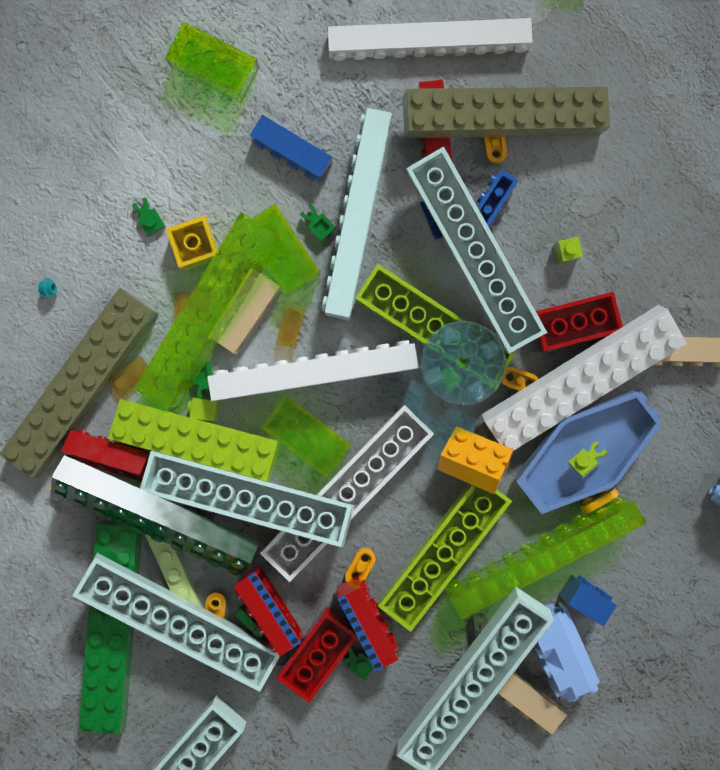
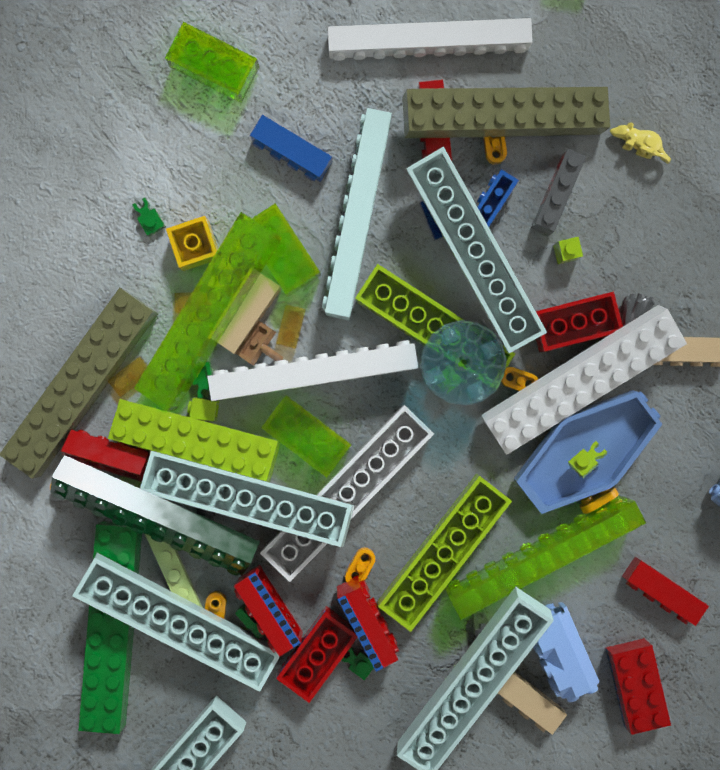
teal plate [38,278,57,299] -> none
green plate [300,204,336,242] -> none
light orange piece [437,426,513,494] -> none
blue brick [559,574,617,627] -> none
none -> medium nougat plate [236,321,283,366]
none -> dark grey brick [531,149,587,236]
none -> red brick [605,638,671,735]
none -> light yellow animal [610,122,671,164]
none -> dark grey piece [621,293,655,326]
none -> red brick [622,557,709,626]

